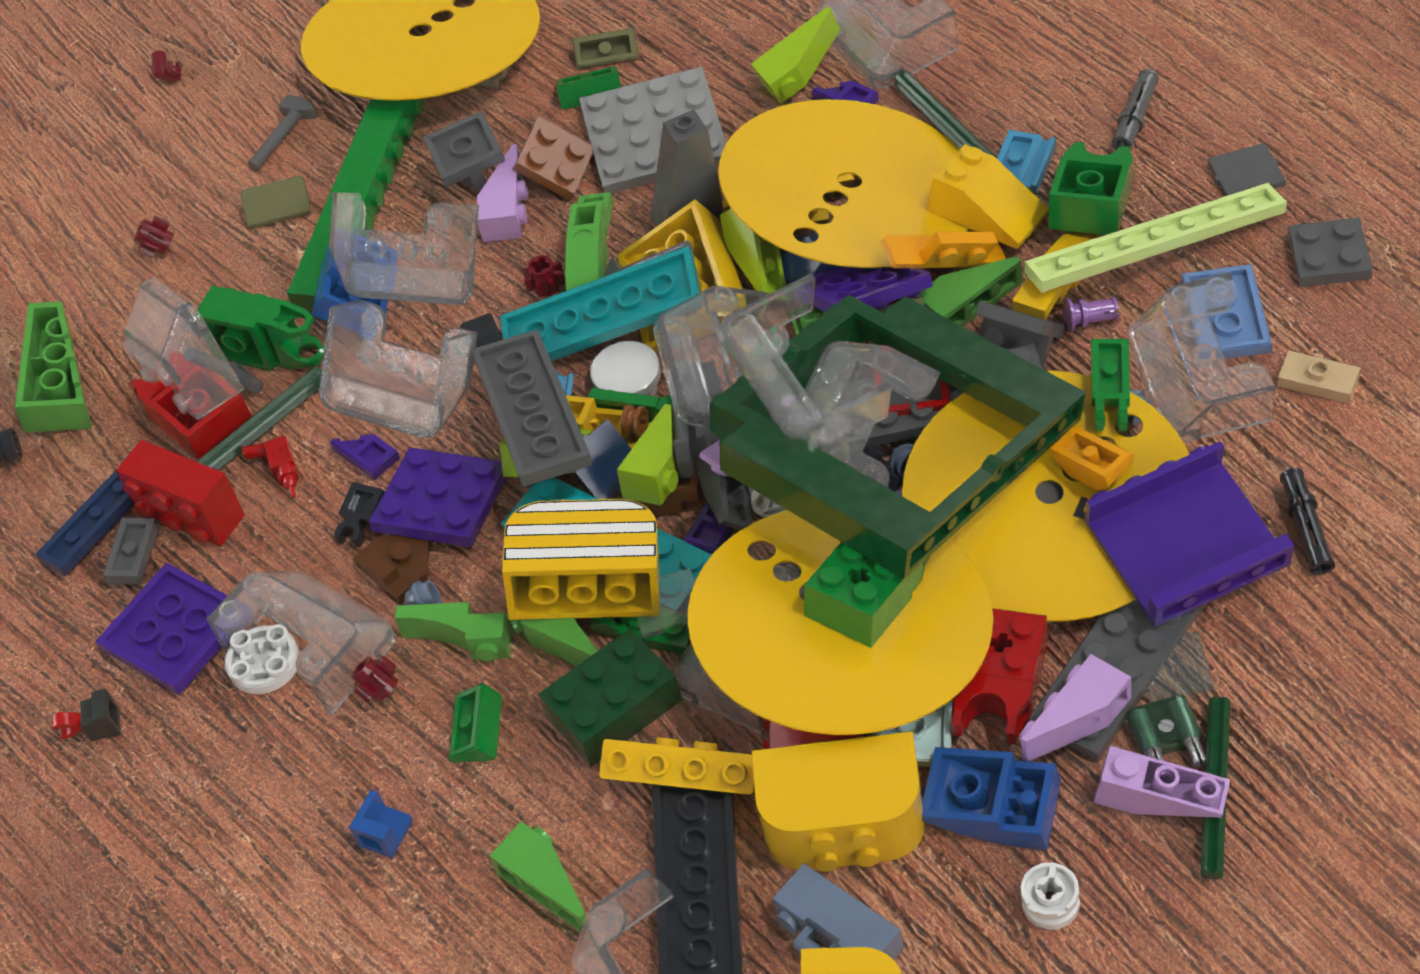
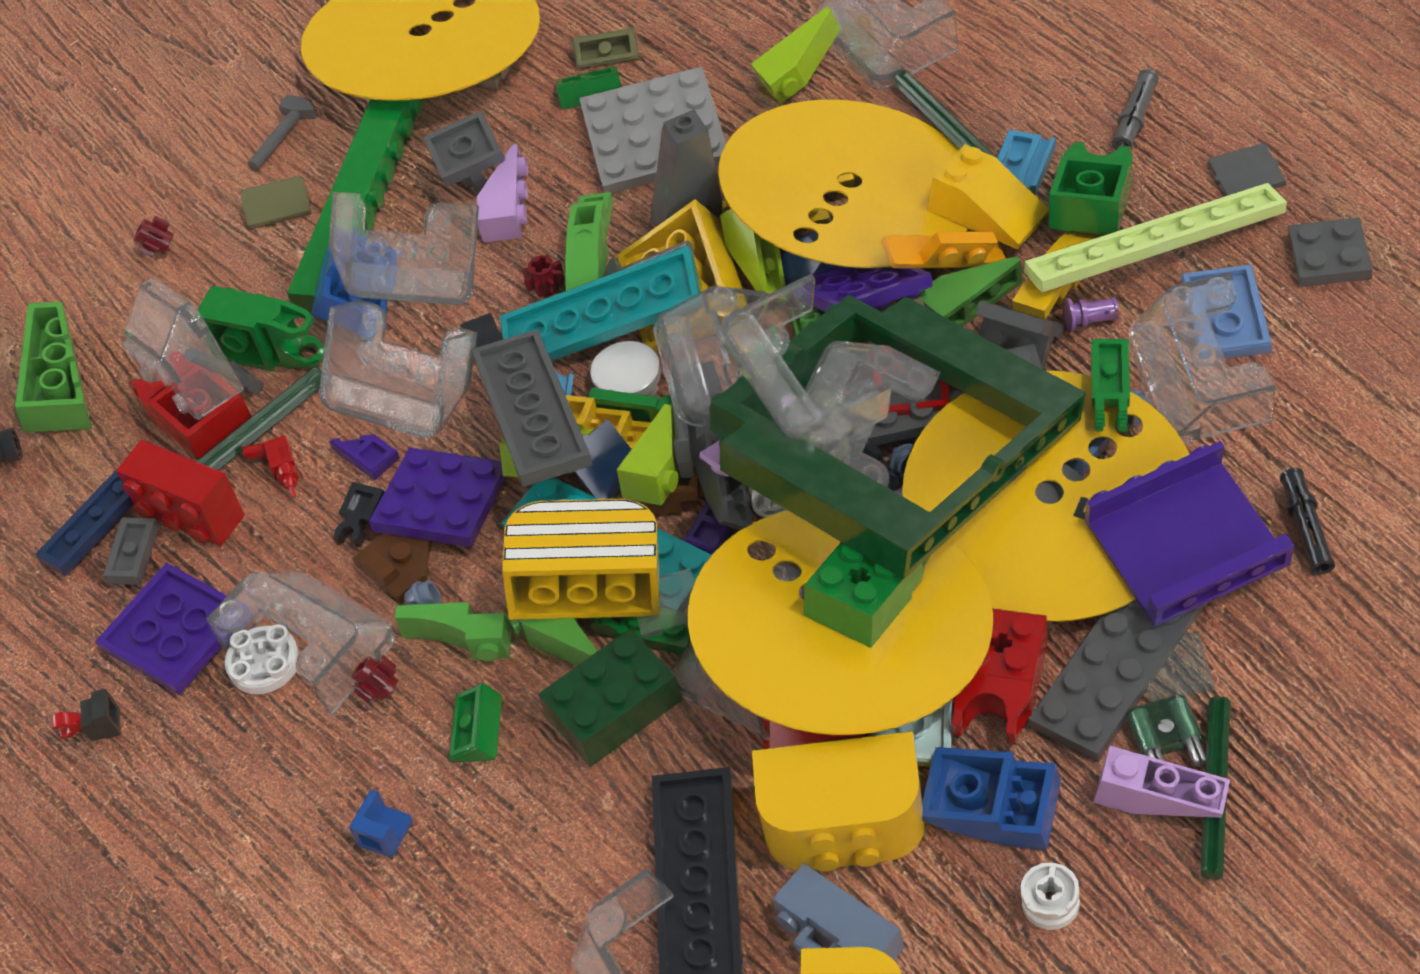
dark red arm [151,50,182,83] -> none
bright green slope [489,821,592,937] -> none
plate [512,116,593,200] -> none
yellow bracket [599,737,755,795] -> none
dark orange bush [620,404,649,438] -> none
dark purple tile [811,81,879,104] -> none
lavender slope [1020,654,1132,762] -> none
light orange slope [1050,426,1135,491] -> none
tan plate [1277,350,1361,404] -> none

